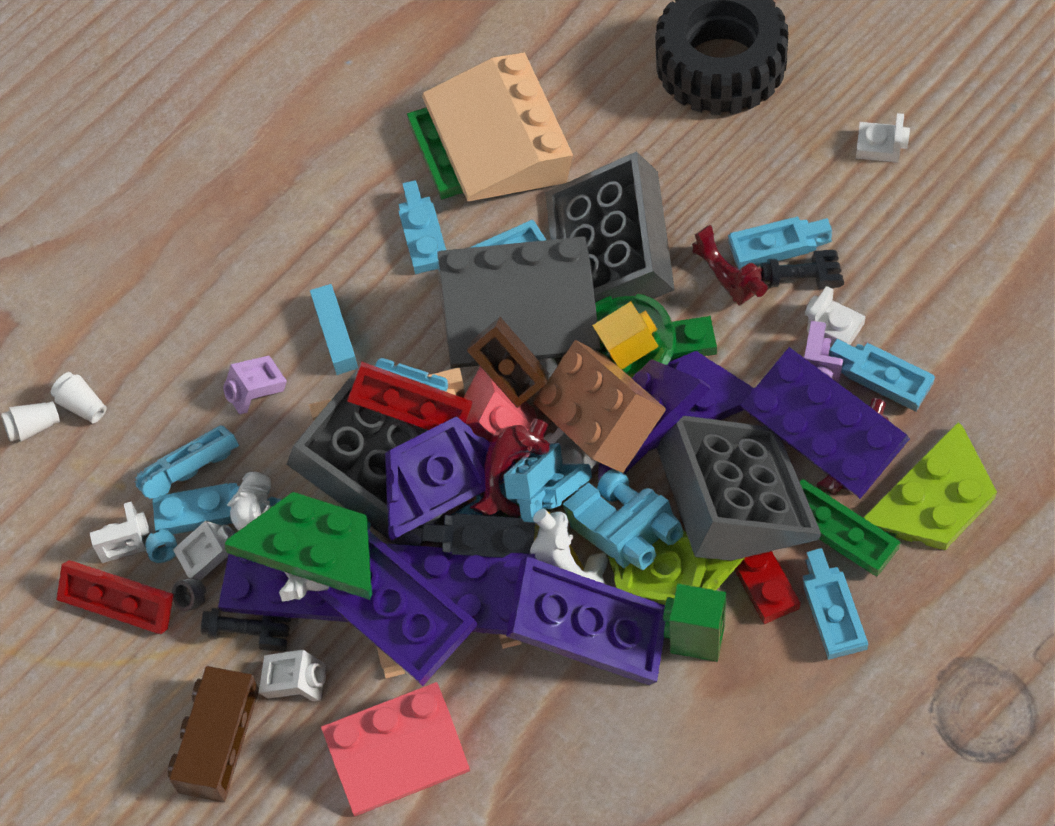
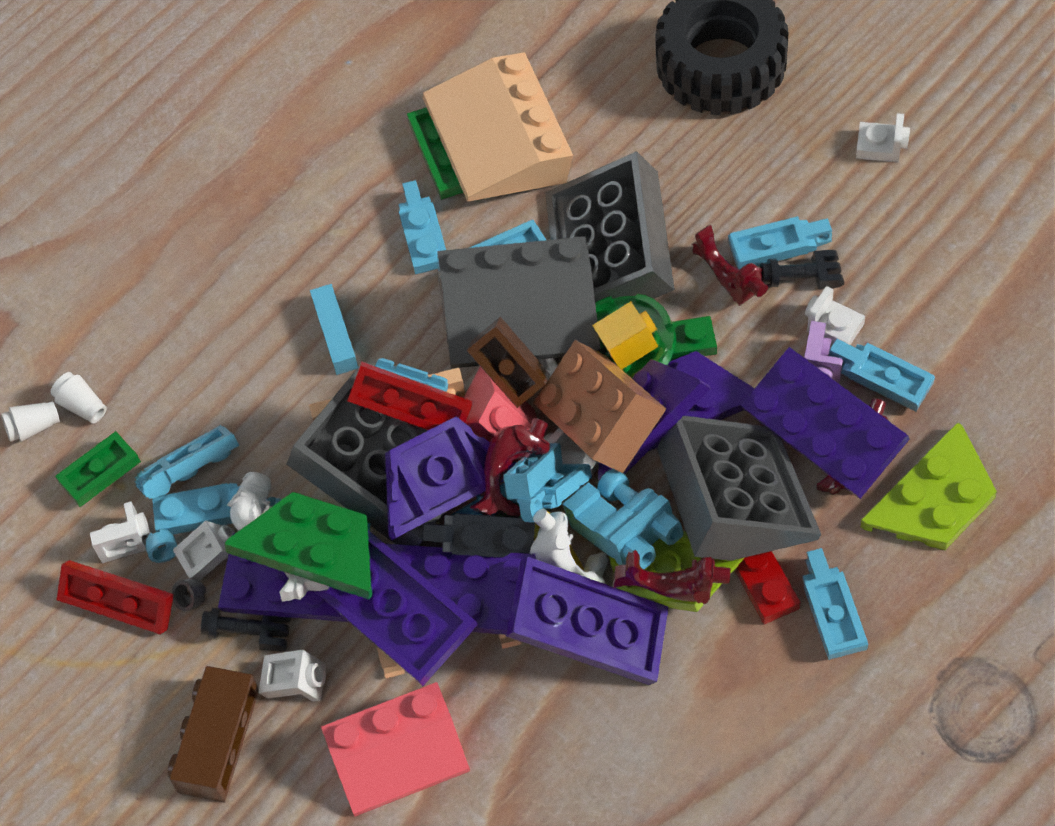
lavender bracket [223,356,287,414] -> none
green brick [663,583,726,662] -> none
green plate [800,479,901,577] -> none
none -> green plate [55,431,141,507]
none -> dark red animal [613,550,731,604]

